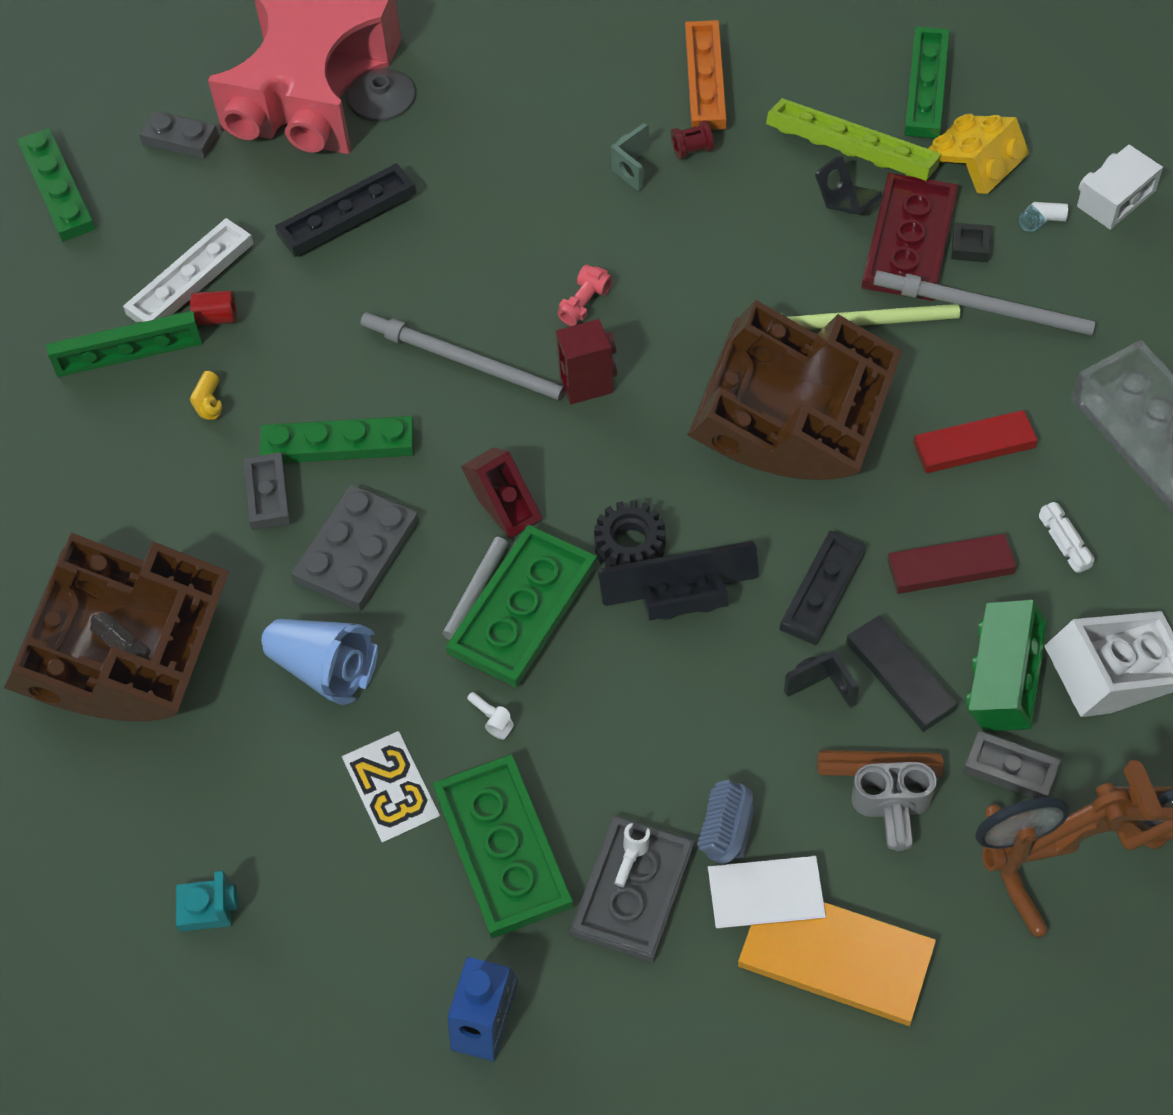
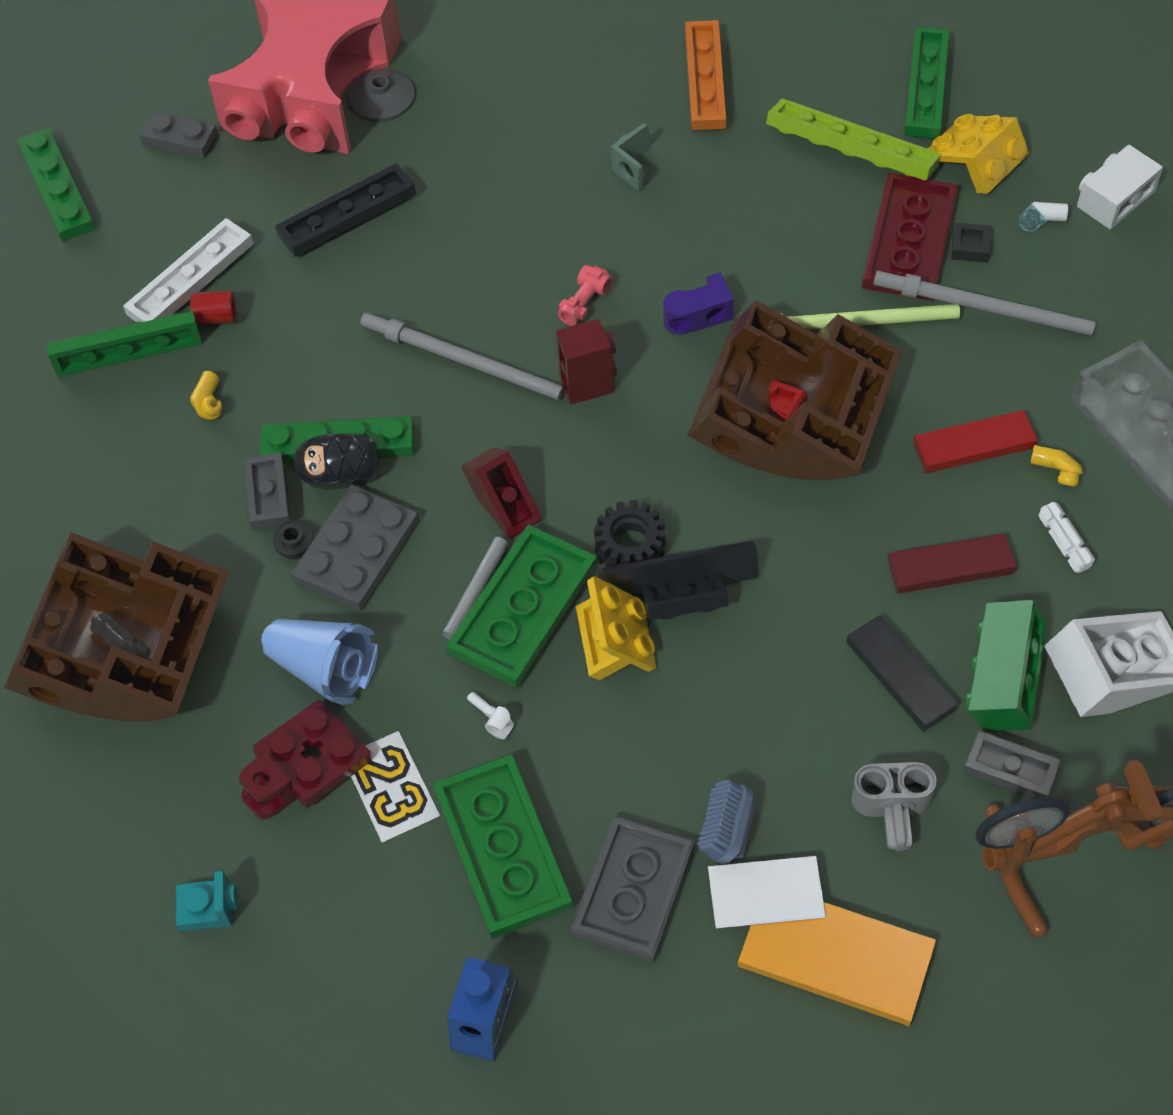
white hand [614,823,650,887] -> none
dark red bush [671,120,714,159] -> none
black tile [780,531,866,646] -> none
black bracket [784,650,859,708] -> none
black bracket [815,156,882,215] -> none
dark orange axle [817,750,944,778] -> none
none -> dark red plate [239,699,372,819]
none -> pearl dark grey plate [273,521,313,560]
none -> black piece [294,434,379,490]
none -> yellow bracket [576,576,656,681]
none -> dark purple leg [663,272,734,334]
none -> red tile [769,380,808,422]
none -> yellow arm [1030,445,1083,487]

